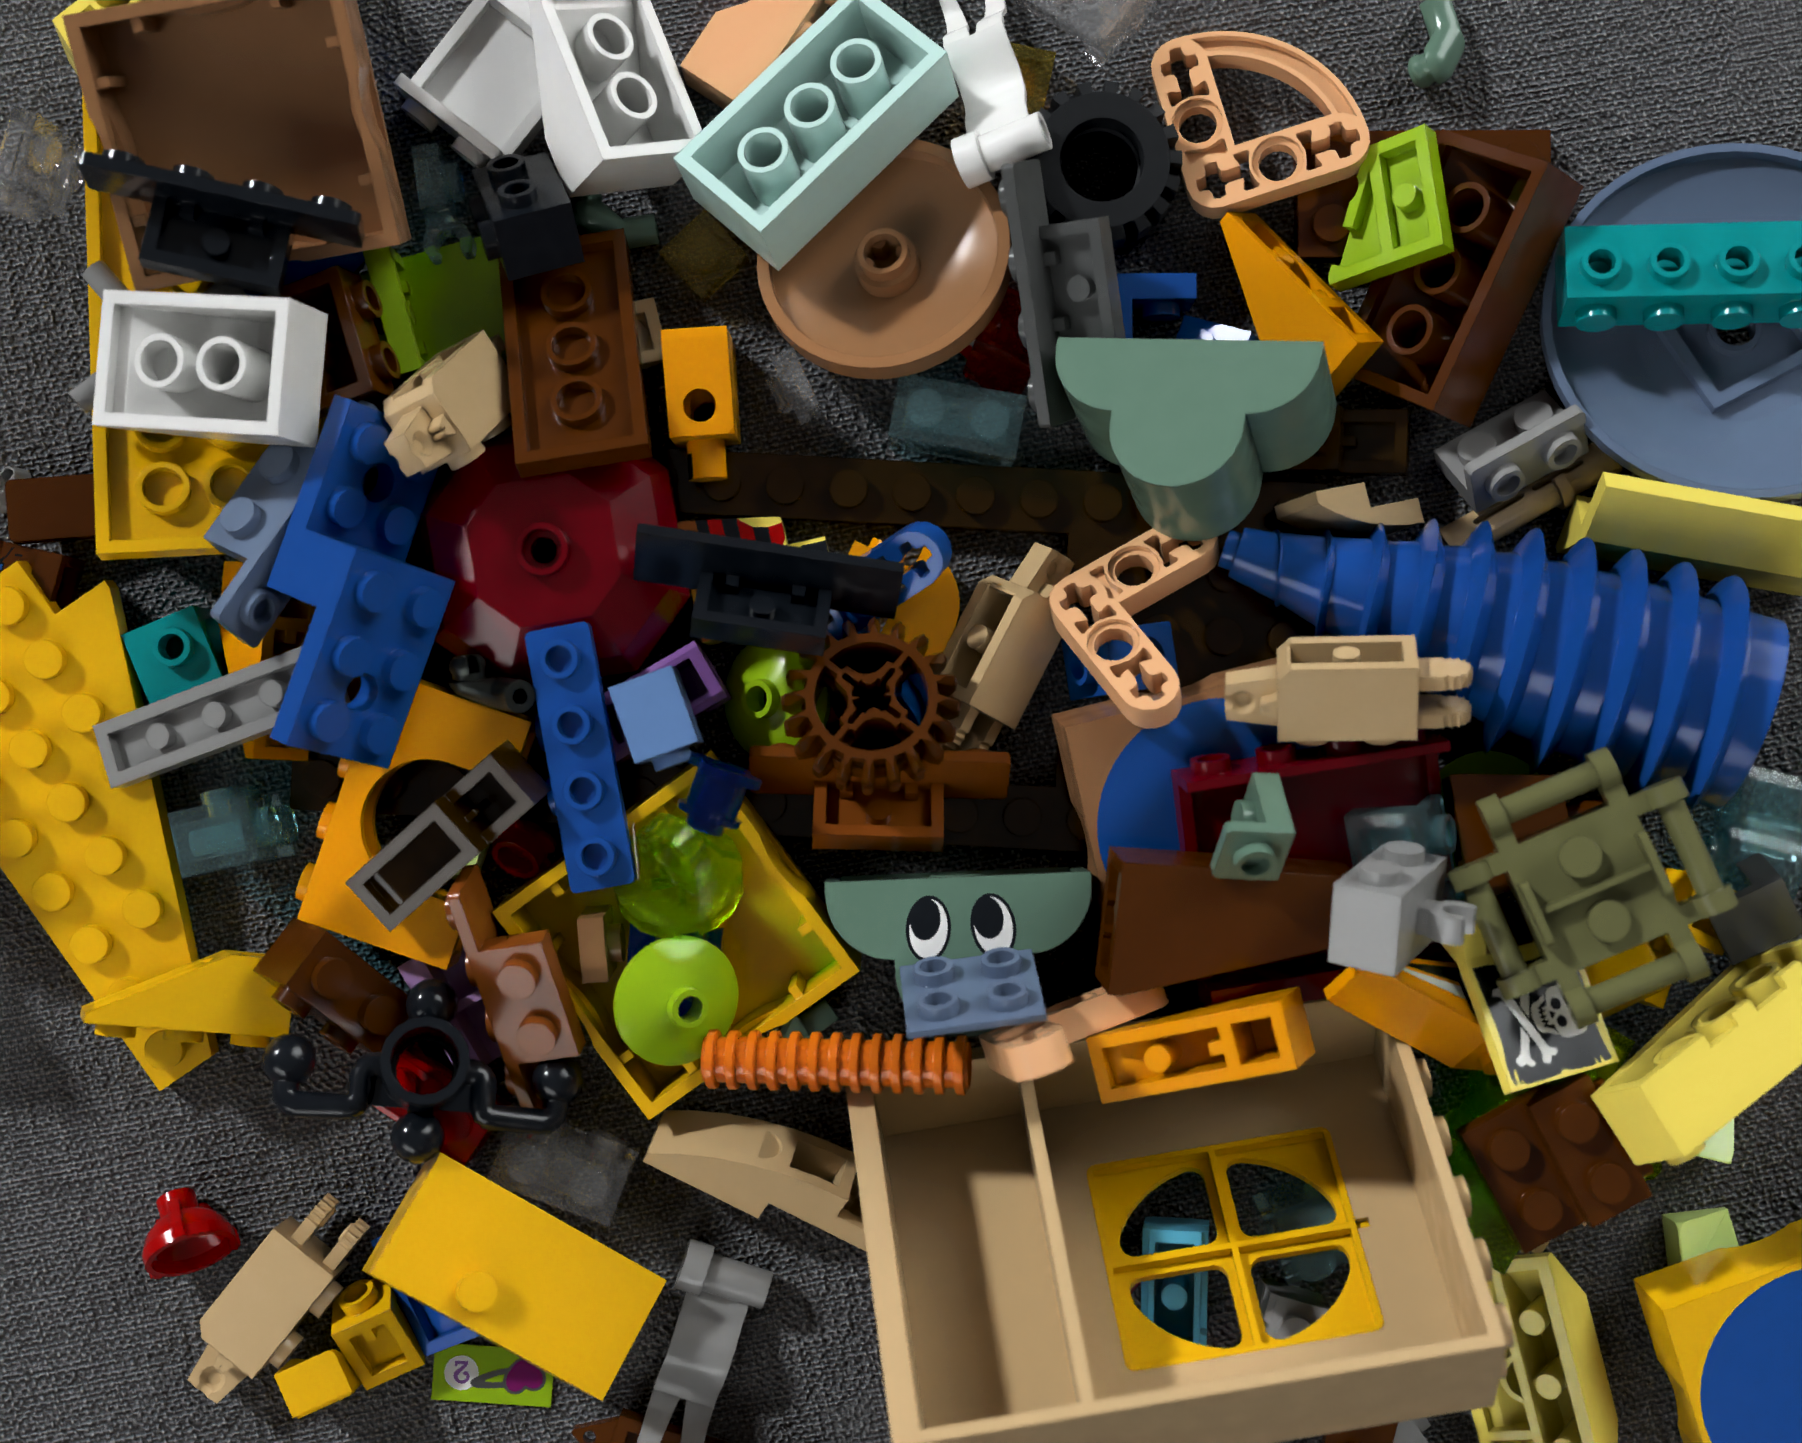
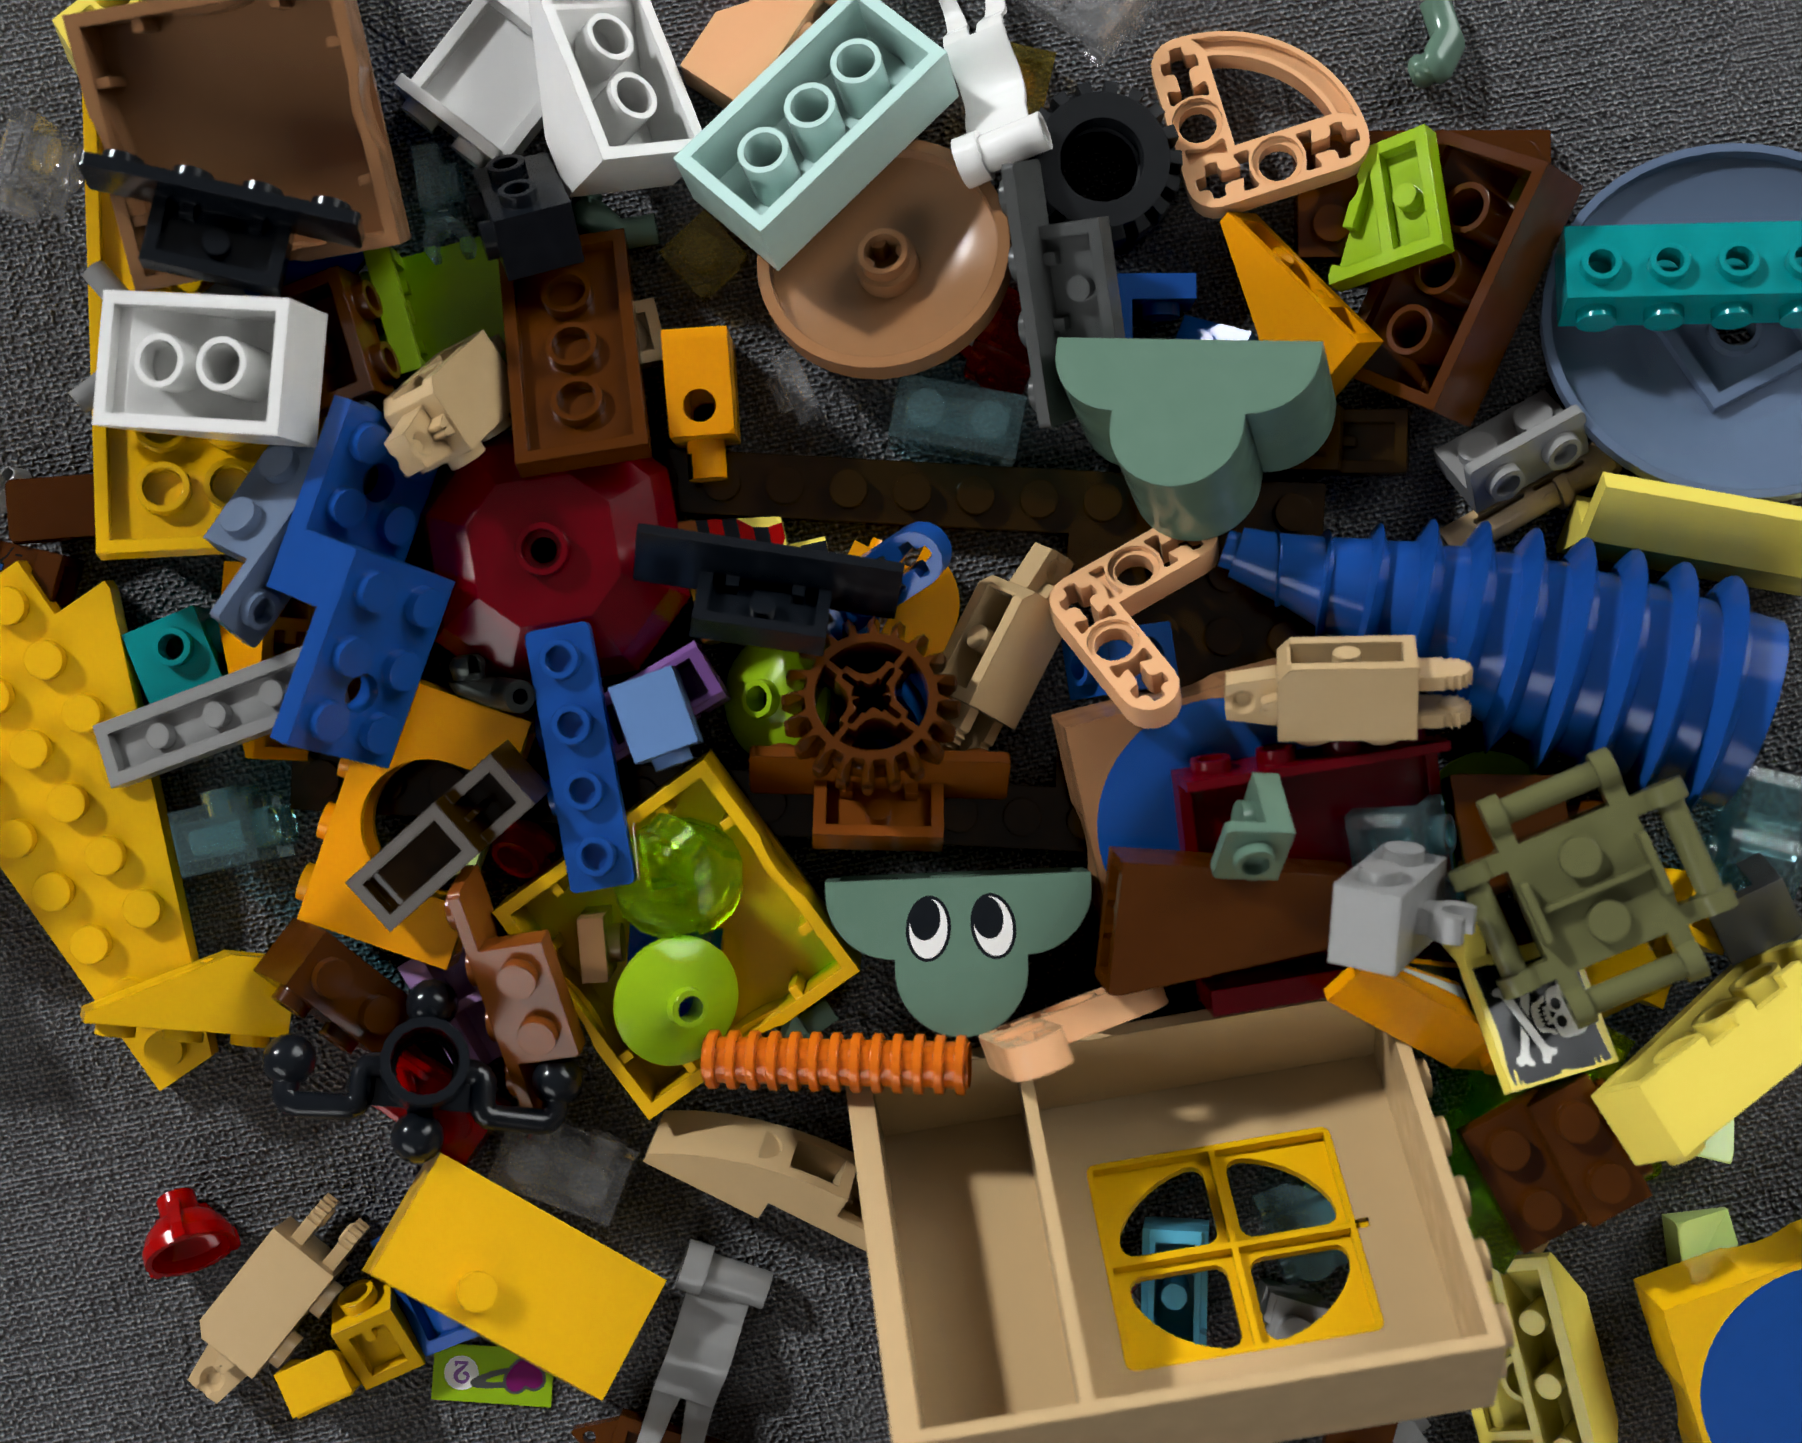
clear blue brick [677,752,763,837] -> none
sand blue hinge [899,947,1047,1039] -> none
light orange slope [1086,987,1316,1104] -> none
tan slope [1274,482,1425,538] -> none

